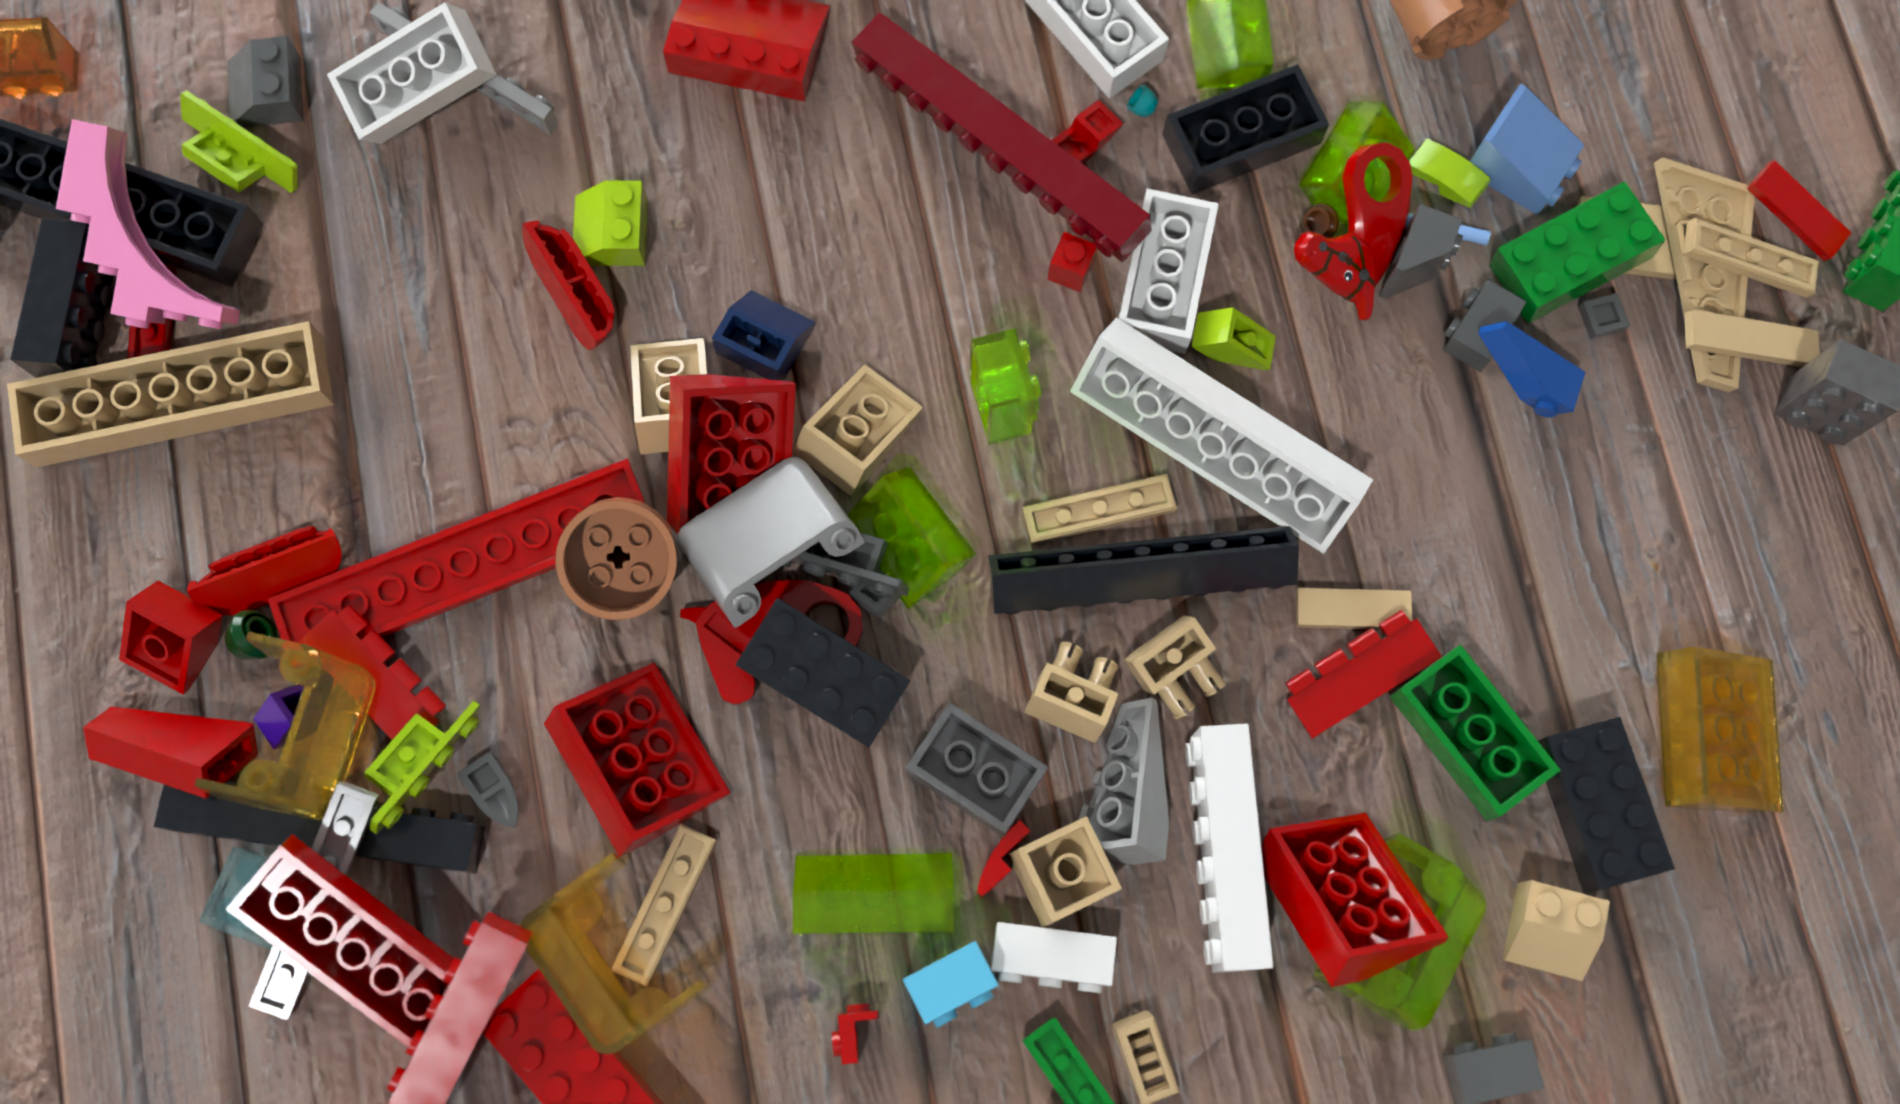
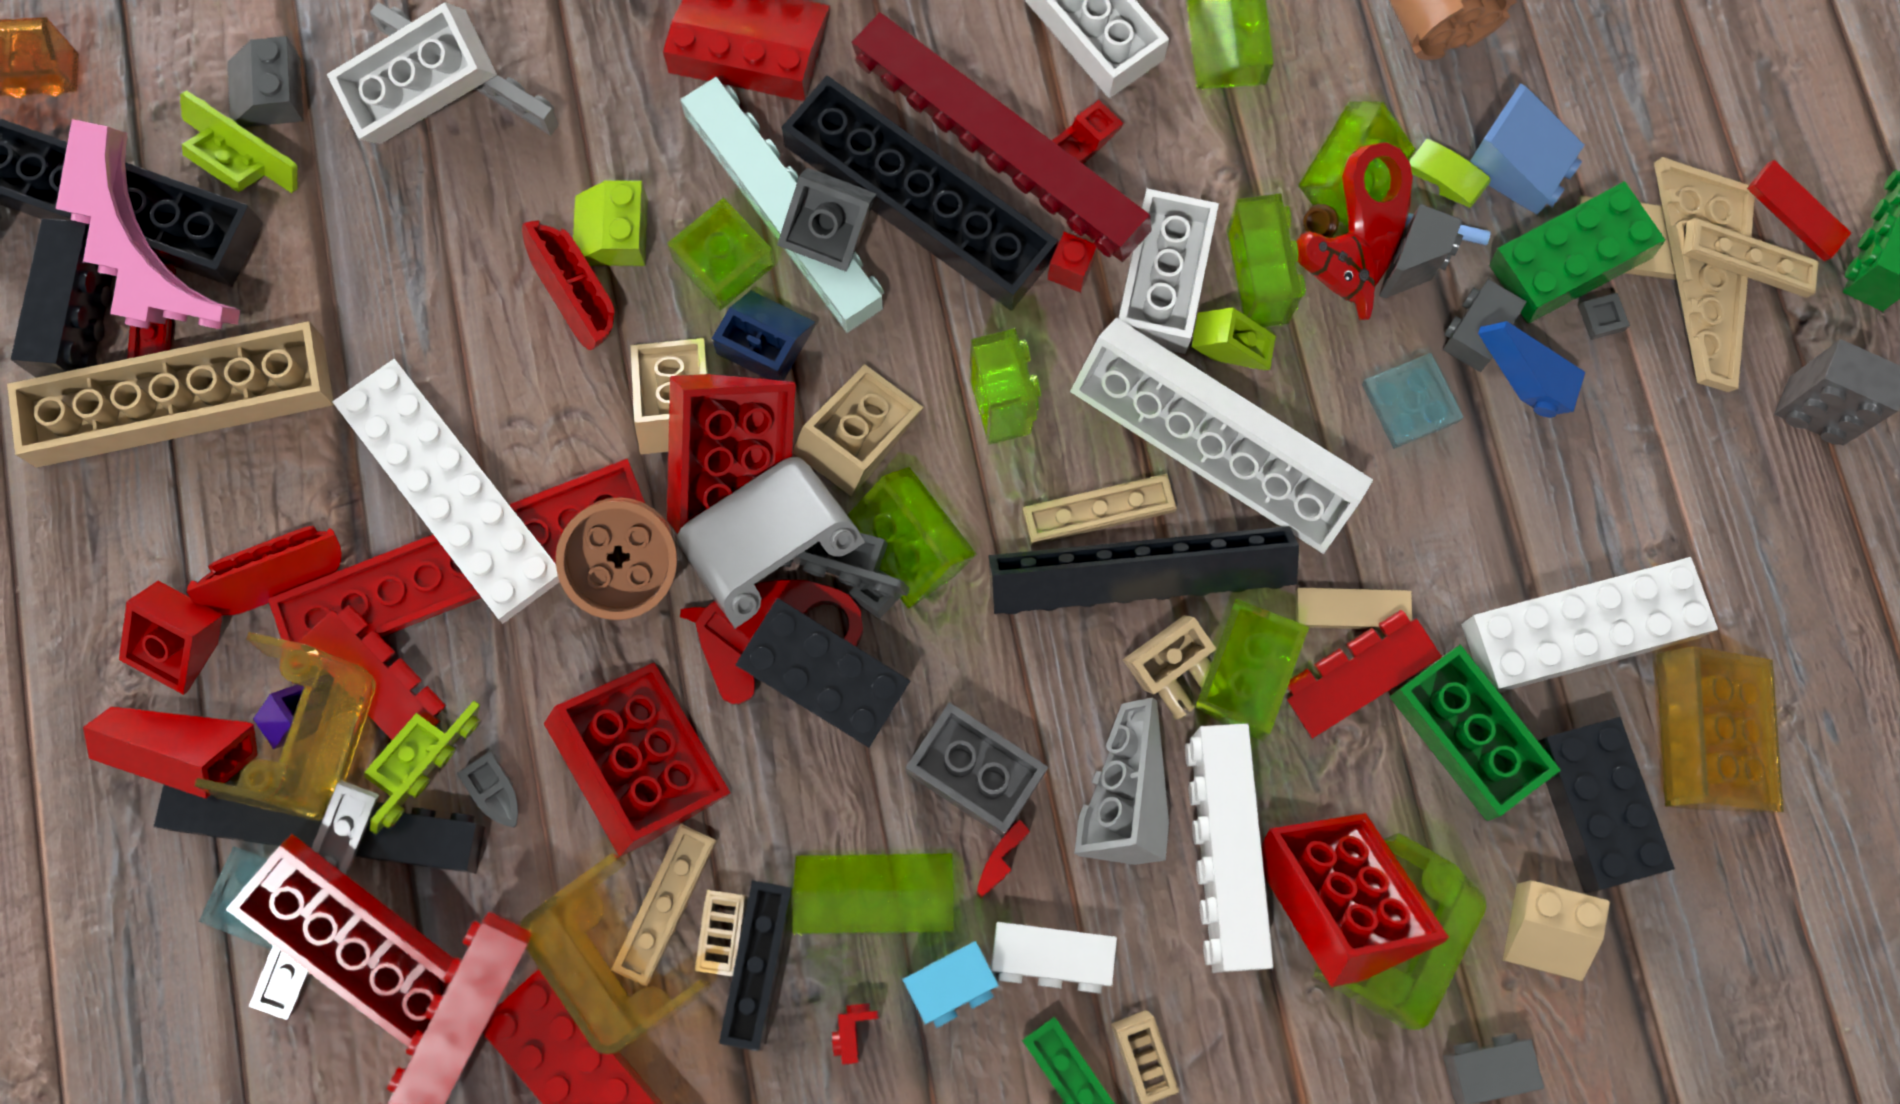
dark green cone [225,610,278,660] -> none
tan slope [1008,816,1122,927] -> none
tan brick [1024,642,1119,743] -> none
teal hinge [1127,85,1158,117] -> none
black brick [1162,64,1329,195] -> none
tan tile [1684,309,1820,367] -> none
none -> white plate [332,359,560,624]
none -> clear neon green brick [667,197,775,311]
none -> light aqua brick [680,77,884,333]
none -> tan slope [695,890,748,976]
none -> black brick [718,880,795,1051]
none -> dark grey slope [777,167,876,271]
none -> black brick [781,75,1058,311]
none -> clear neon green slope [1195,599,1309,741]
none -> clear neon green brick [1226,193,1306,327]
none -> clear light blue plate [1362,353,1464,449]
none -> white brick [1461,557,1718,693]

